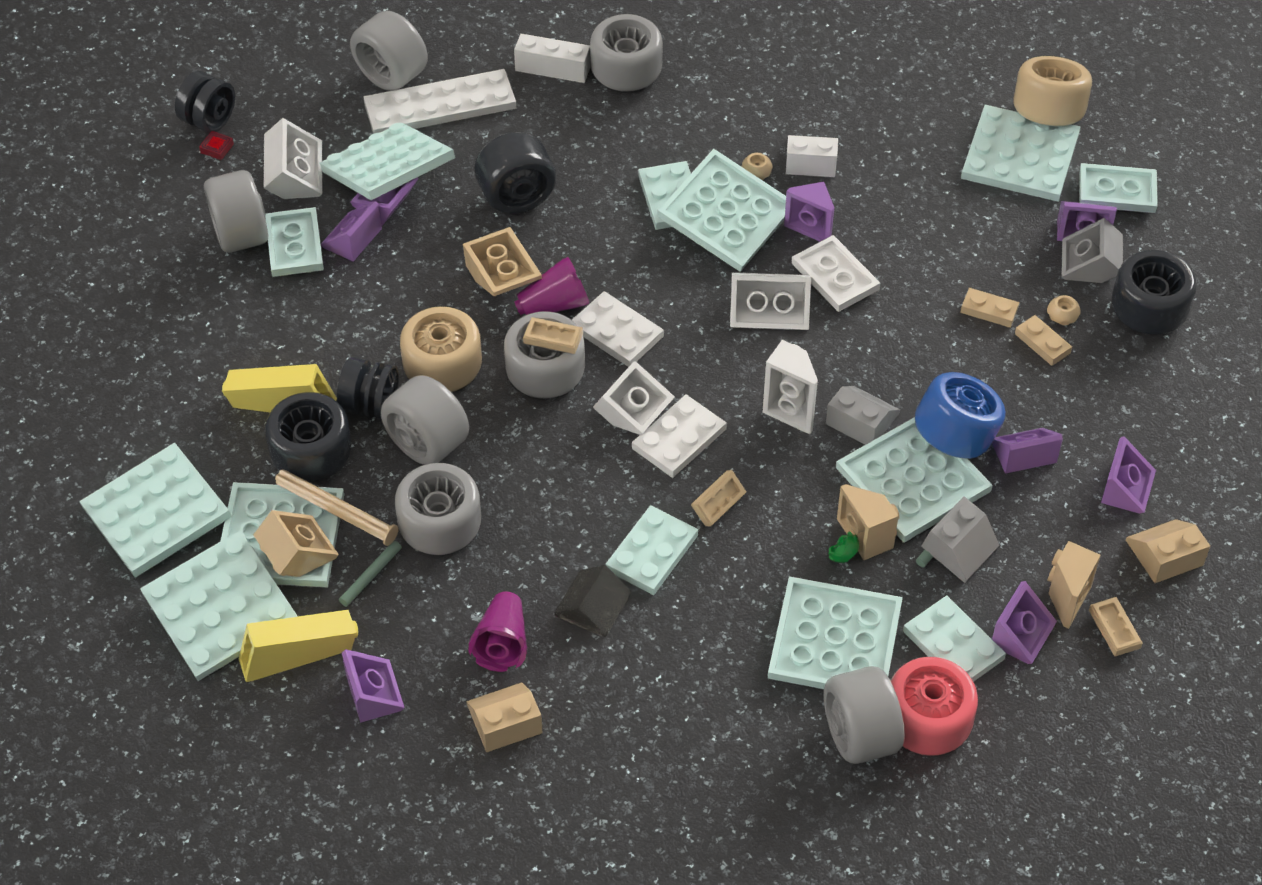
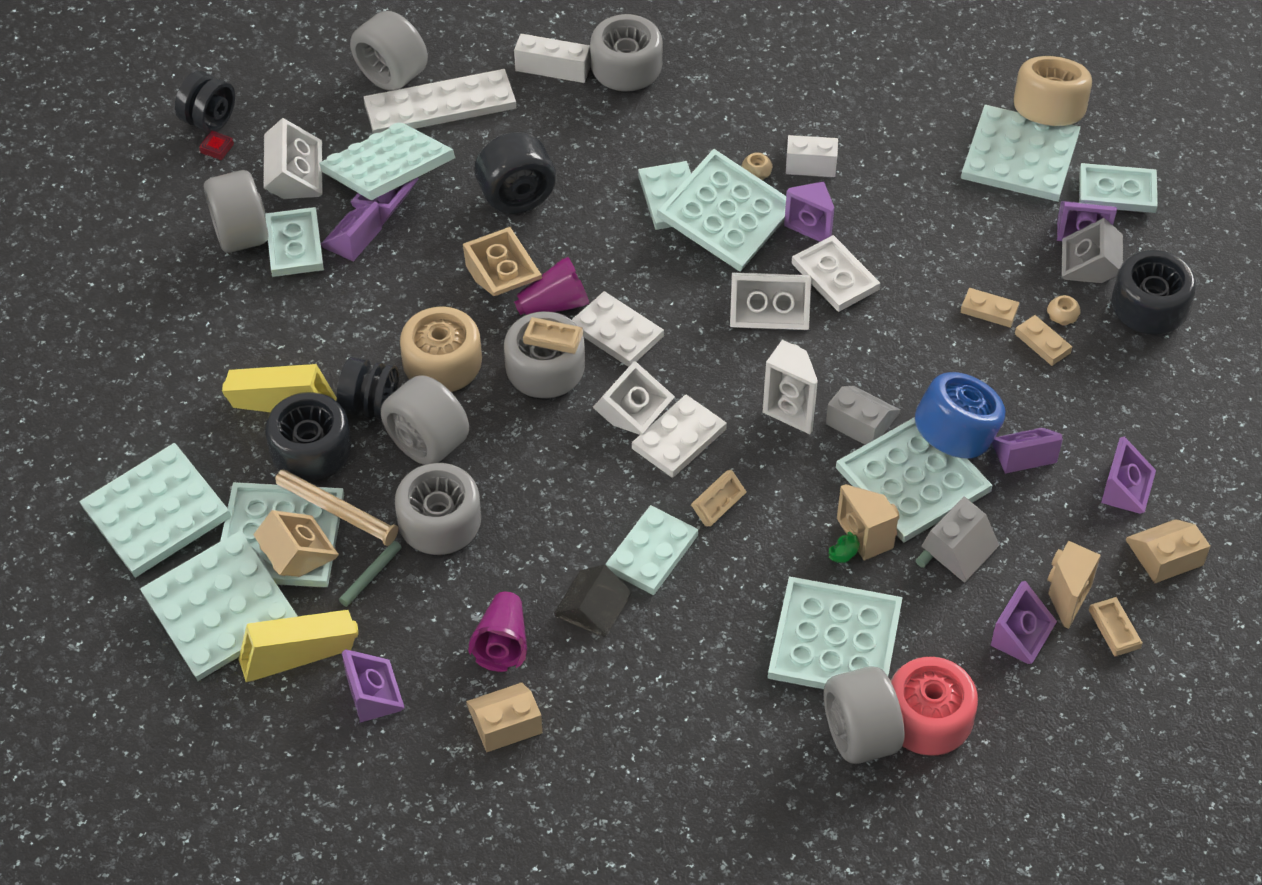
light aqua plate [903,595,1006,682] -> none

